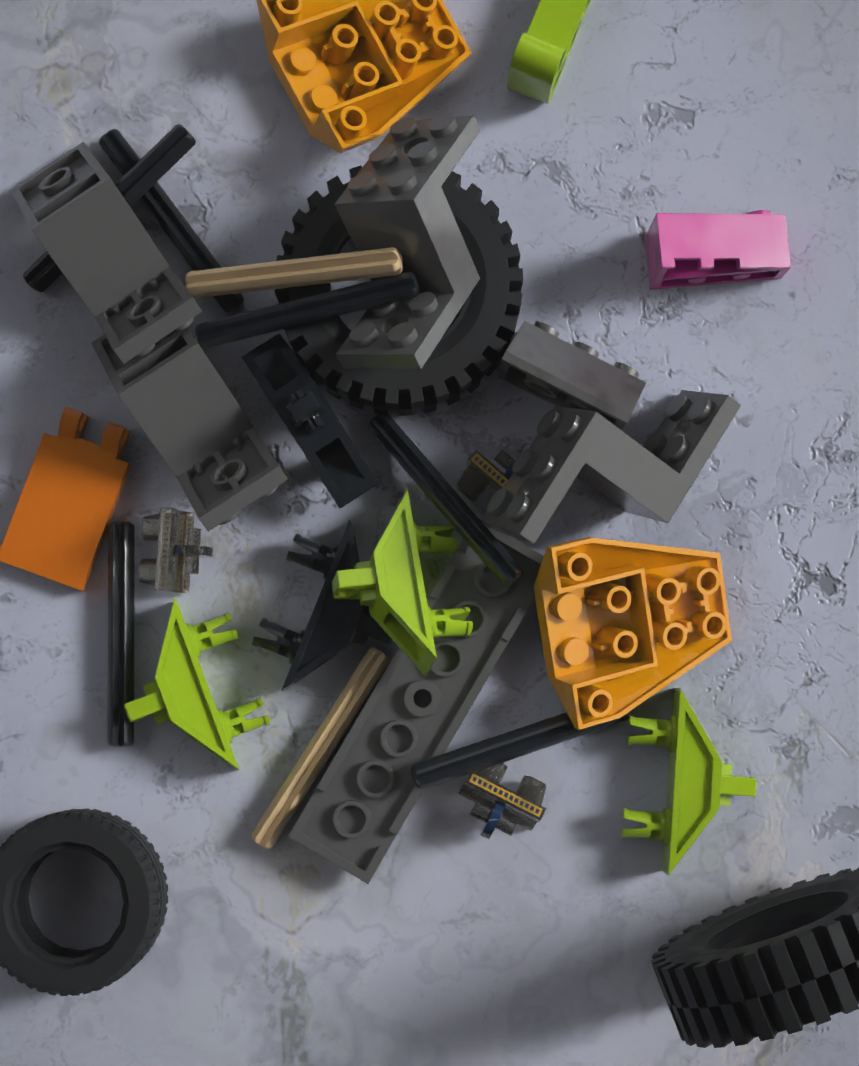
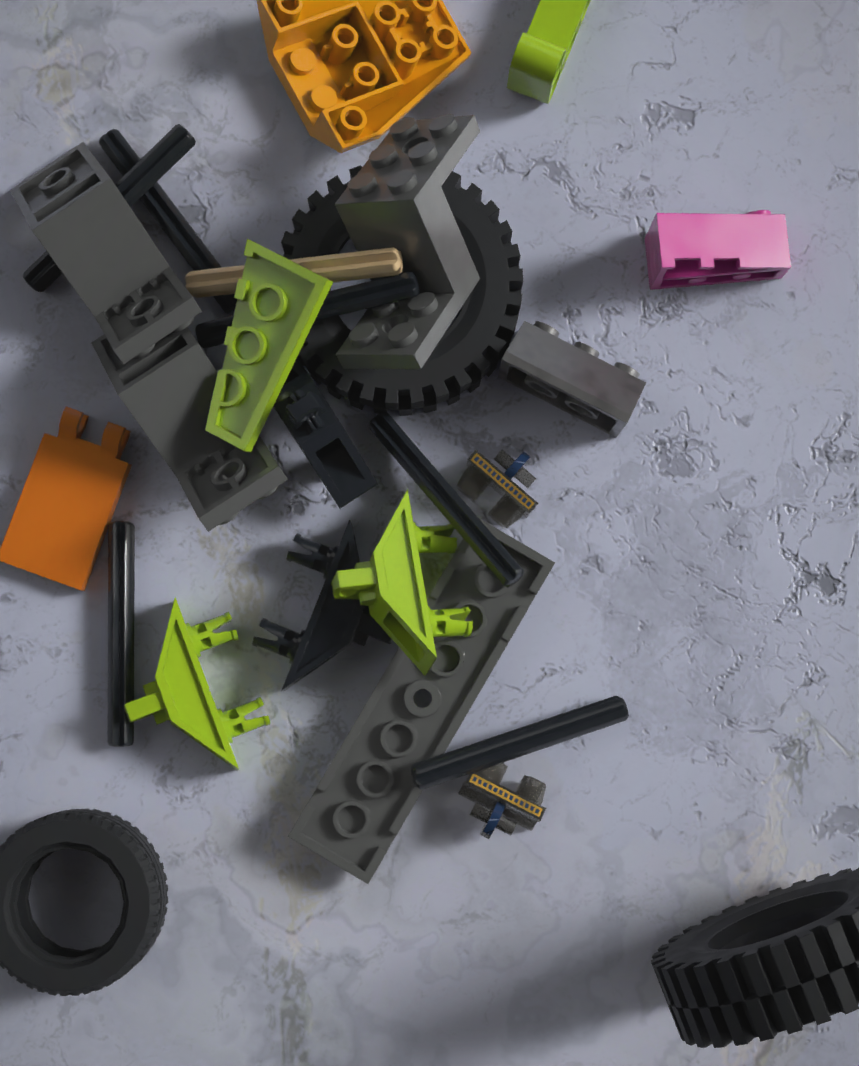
clear smoke hips [138,507,213,594] -> none
tan axle [251,647,390,849] -> none
dark grey bracket [483,390,741,544] -> none
light orange wedge [533,537,732,730] -> none
lime connector [620,688,757,876] -> none
none -> lime wing [205,239,333,452]

